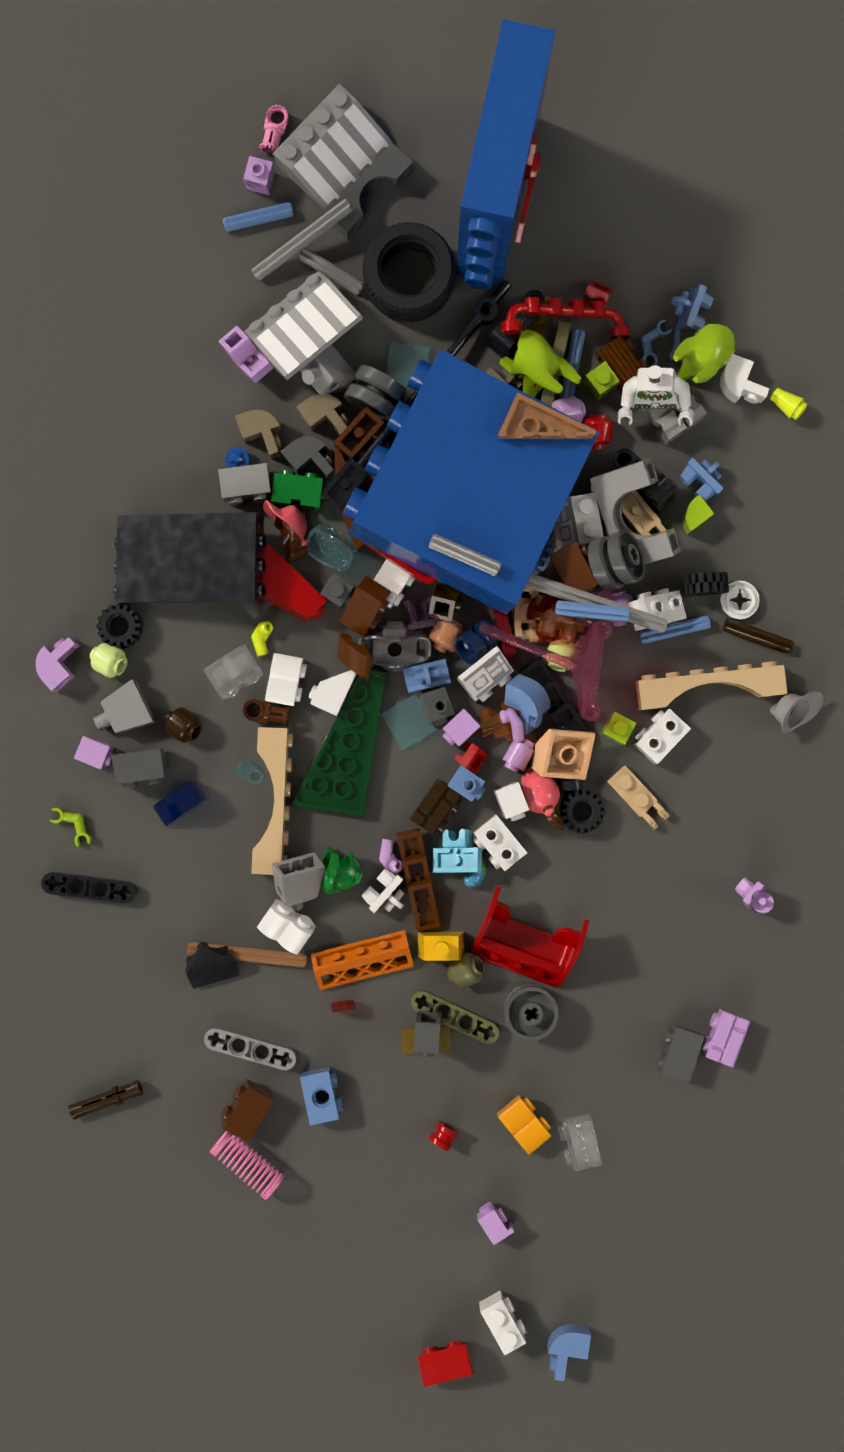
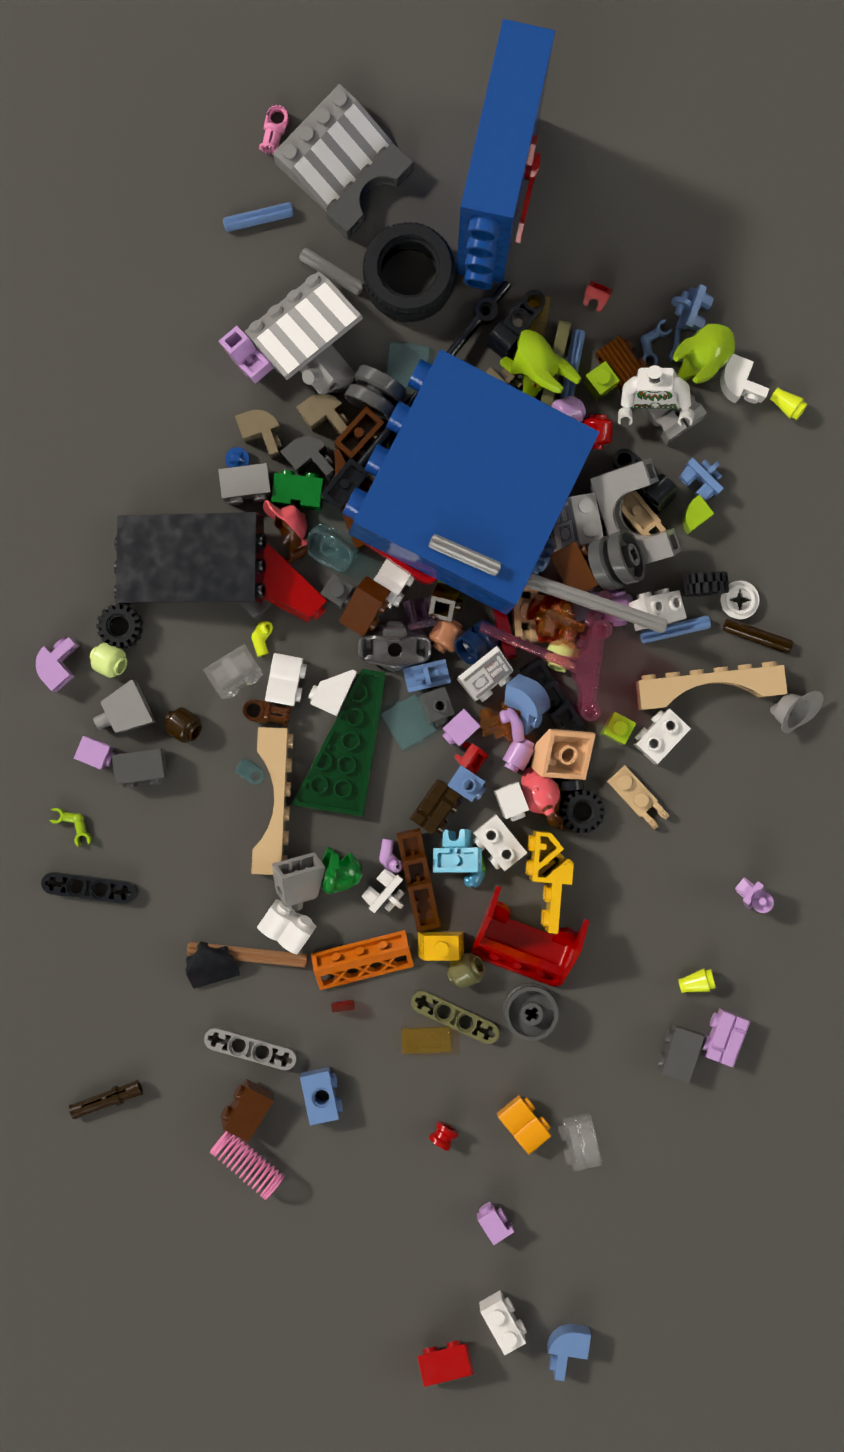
clear blue slope [153,780,207,827] -> none
lavender brick [243,156,275,195] -> none
light grey axle [252,199,354,280] -> none
reddish brown slope [337,634,374,678] -> none
dark grey brick [413,1011,442,1057] -> none
medium nougat wing [497,393,596,439] -> none
red bar [501,297,630,340] -> none
medium blue axle [555,601,630,622] -> none
none -> yellow piece [525,830,574,934]
none -> neon yellow cone [678,968,716,993]

